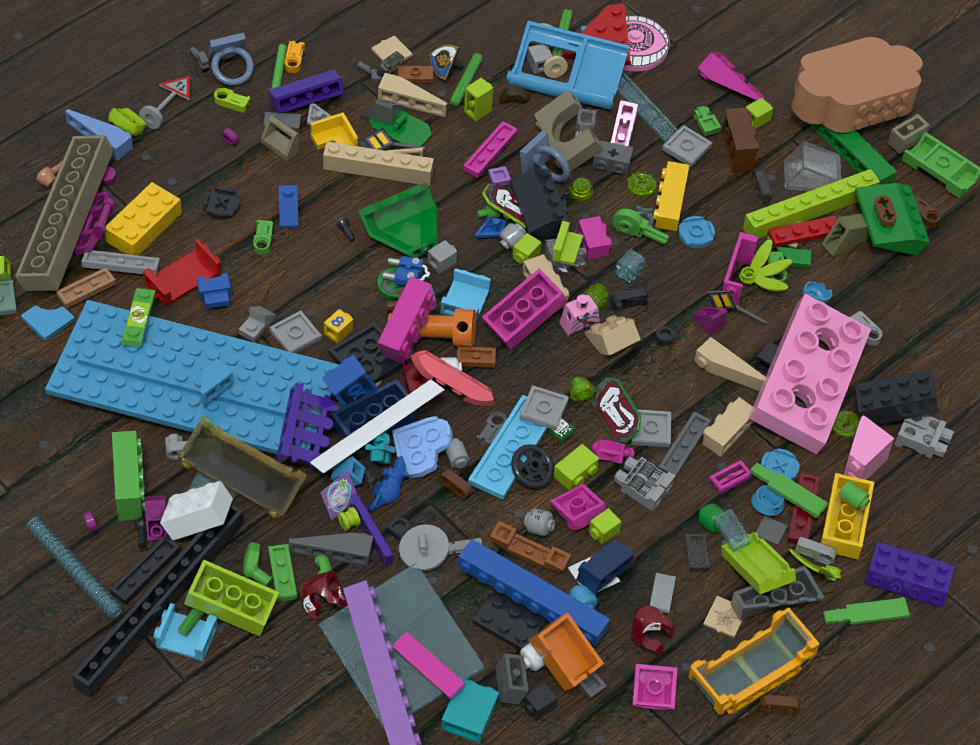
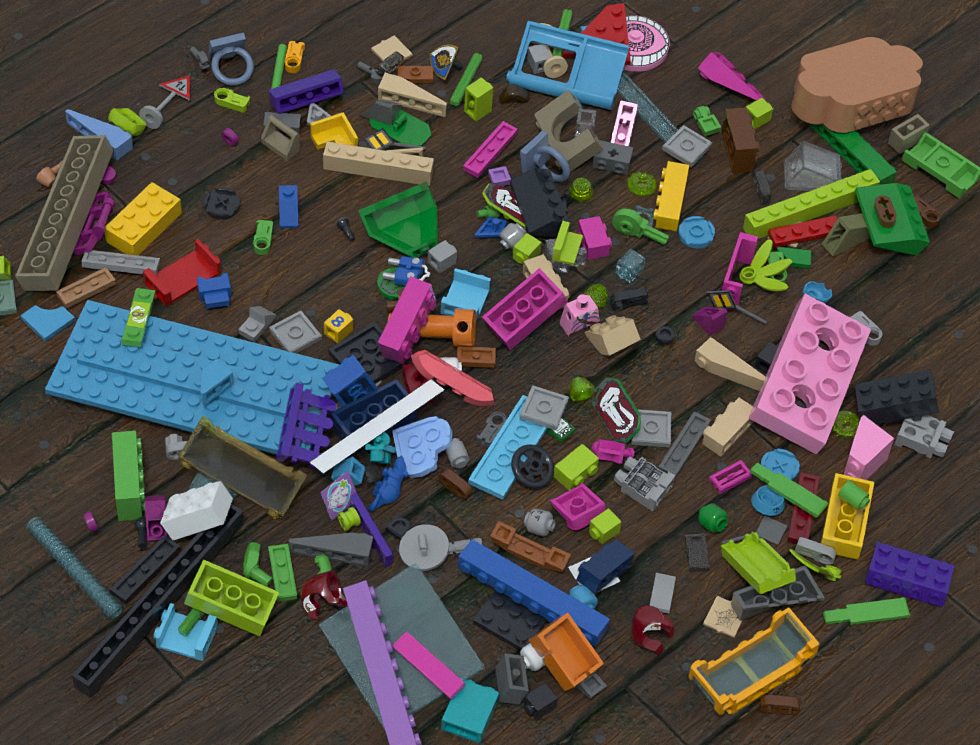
dark pink slope [633,664,677,710] -> none
clear light blue tile [713,509,751,552] -> none

